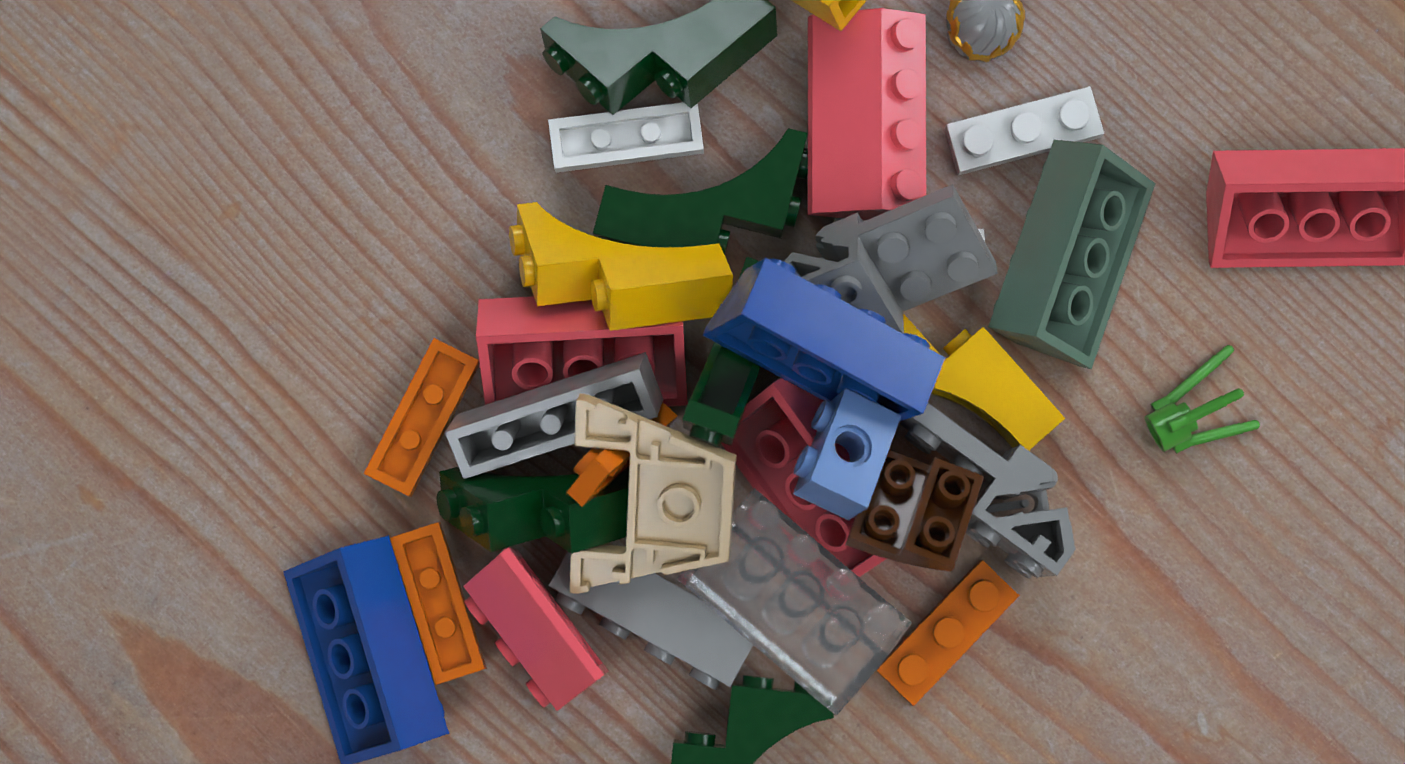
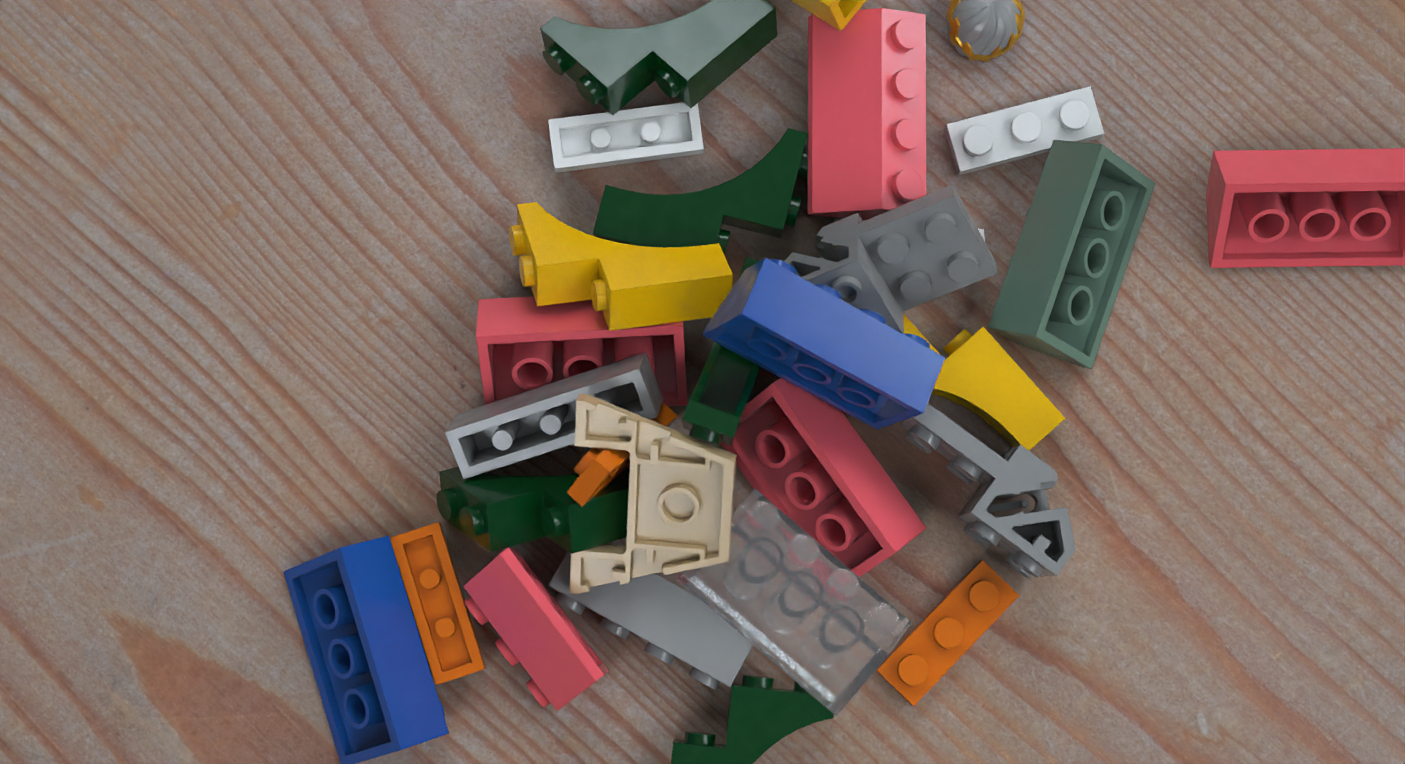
orange plate [363,338,480,497] -> none
medium blue brick [793,388,901,521] -> none
reddish brown slope [845,450,984,572] -> none
bright green plant [1145,345,1260,454] -> none

